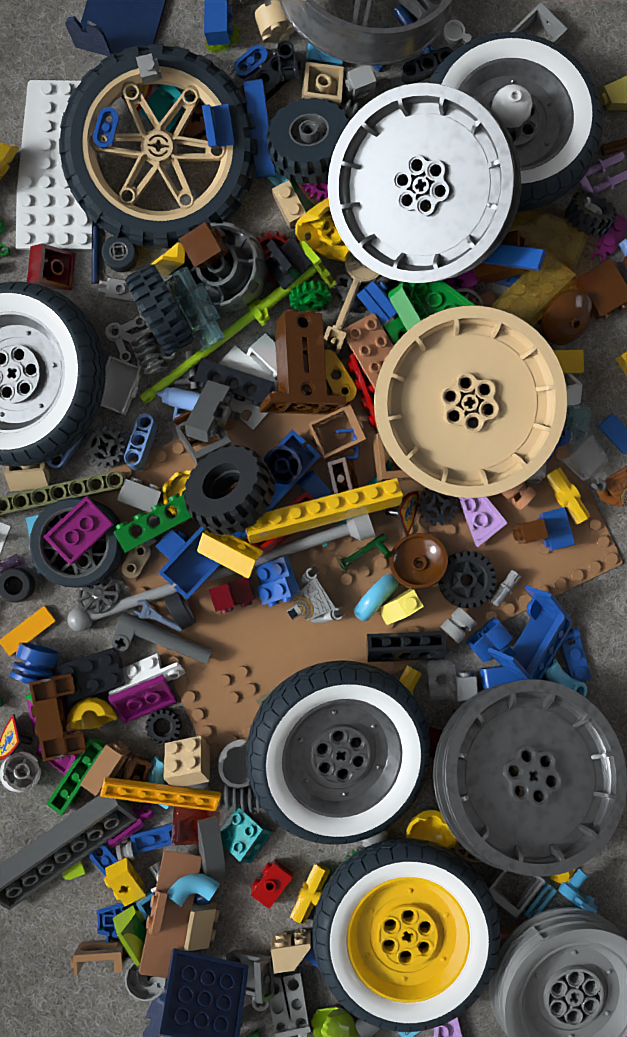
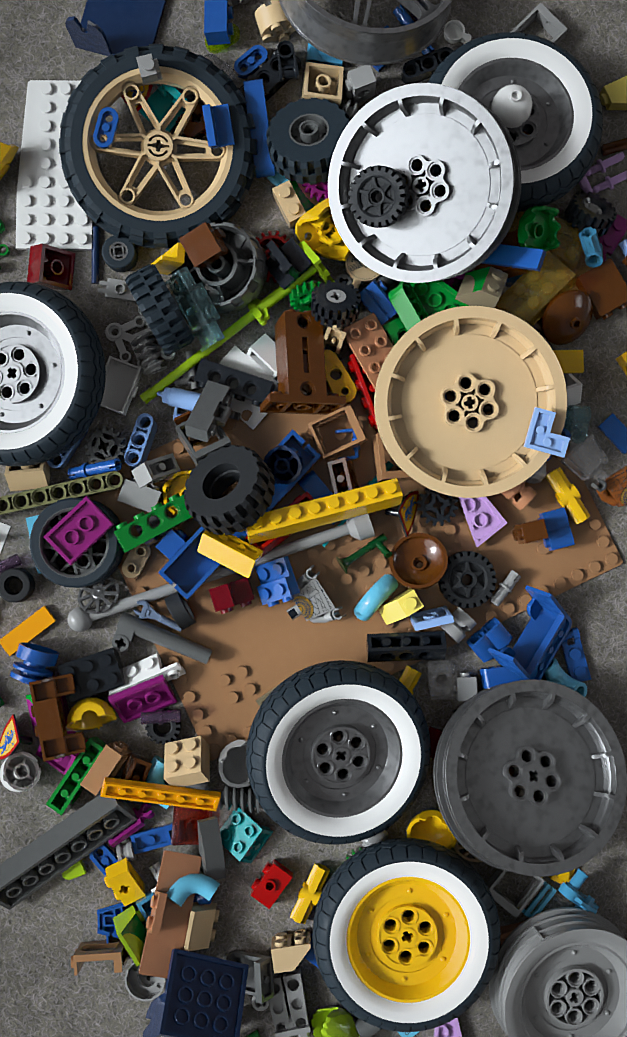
none -> blue pin [68,458,122,480]
none -> light grey brick [131,453,181,488]
none -> clear purple pin [140,709,181,725]
none -> black wheel [311,280,361,328]
none -> black wheel [348,165,410,228]
none -> light blue plate [409,606,454,631]
none -> dark tan slope [455,266,508,308]
none -> green plate [518,205,561,256]
none -> light blue plate [524,407,570,458]
none -> dark azure piece [579,227,603,268]

